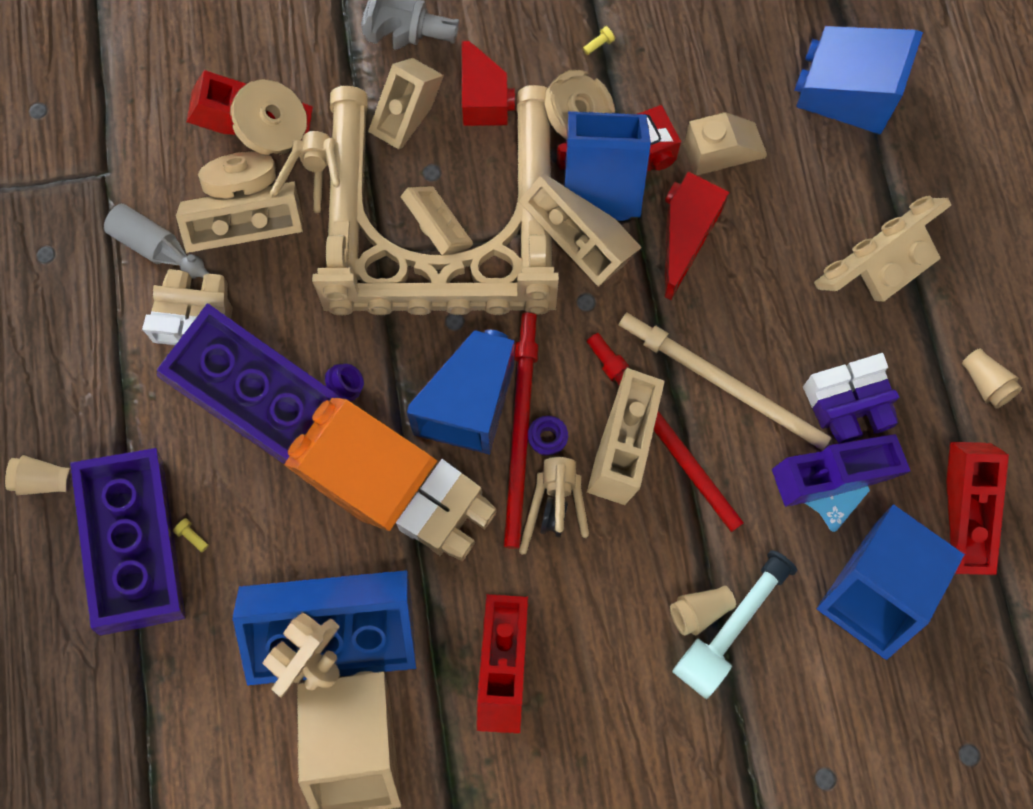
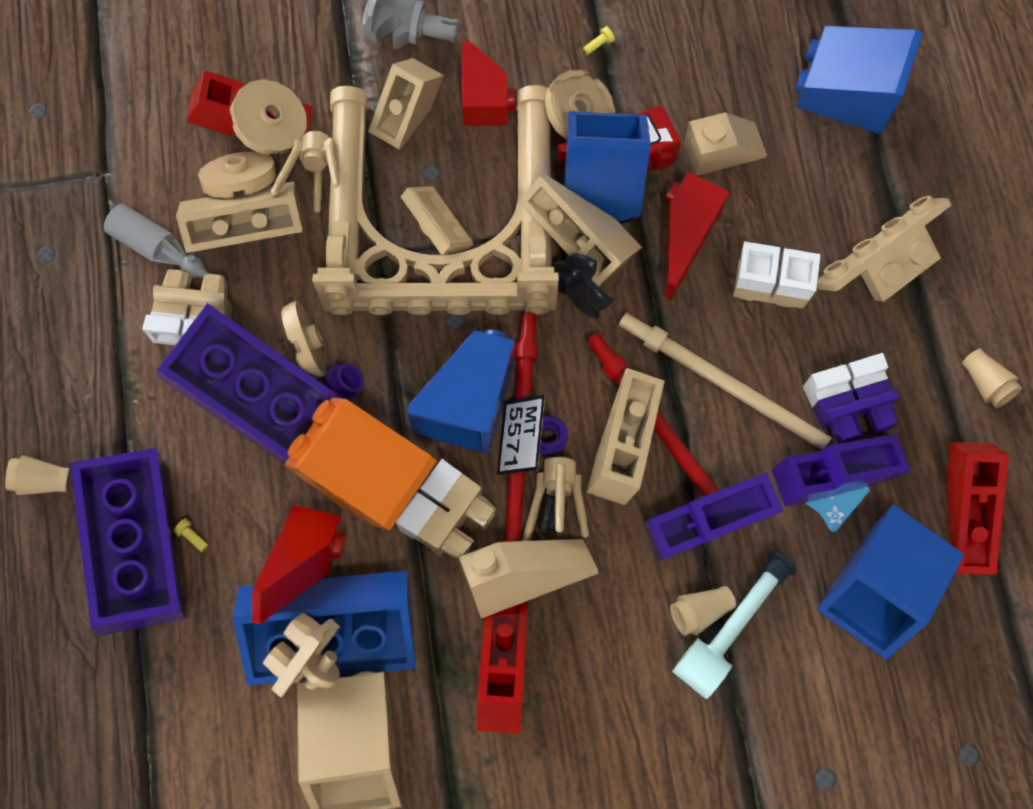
none -> red slope [252,506,347,624]
none -> tan plate [281,301,327,379]
none -> tan slope [459,539,599,618]
none -> sticker [497,394,545,475]
none -> black plate [551,253,613,319]
none -> dark purple slope [644,472,783,561]
none -> white hips [733,241,821,309]

